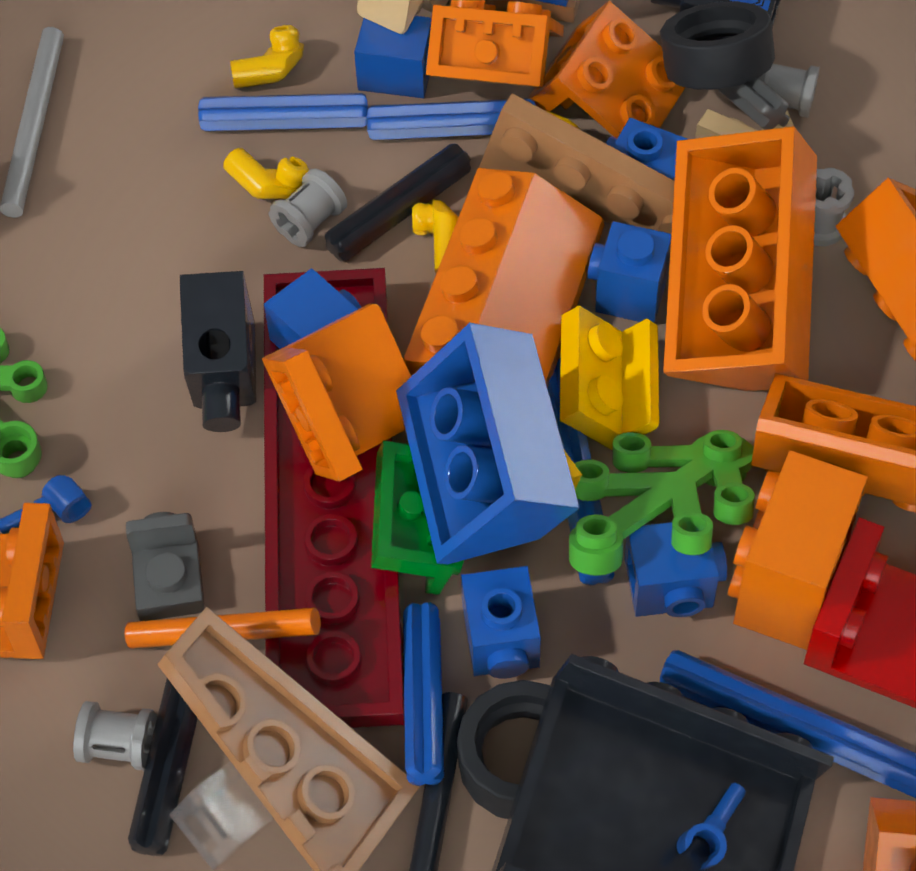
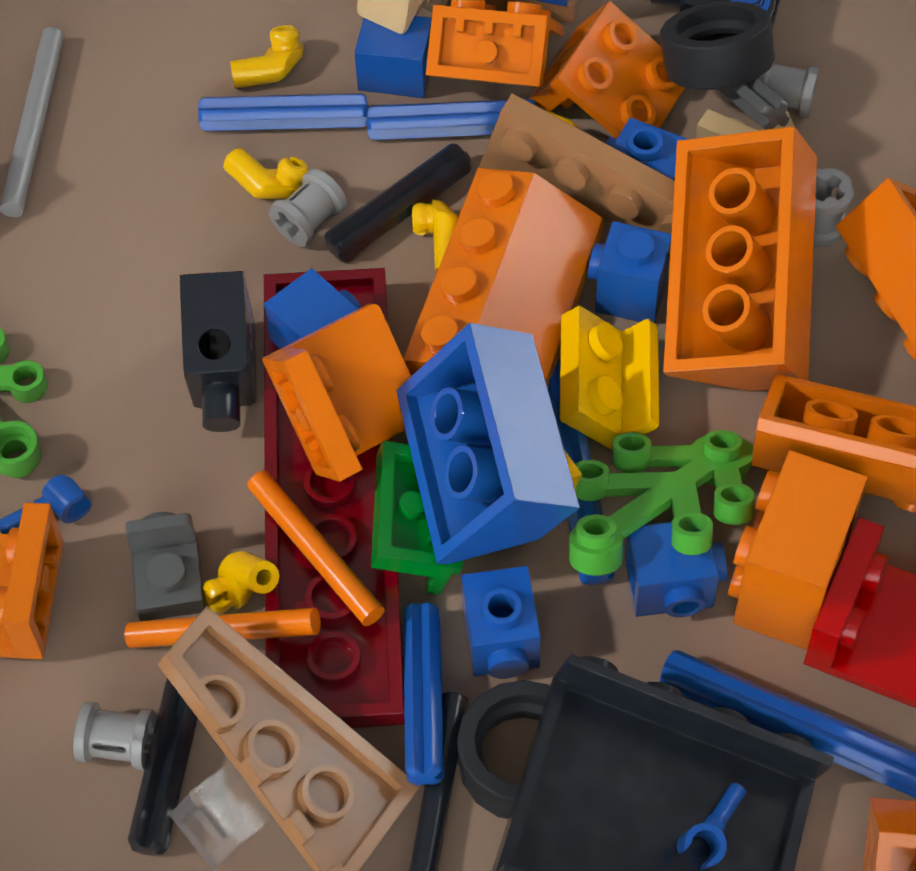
none -> yellow arm [202,551,280,614]
none -> orange bar [247,470,385,626]

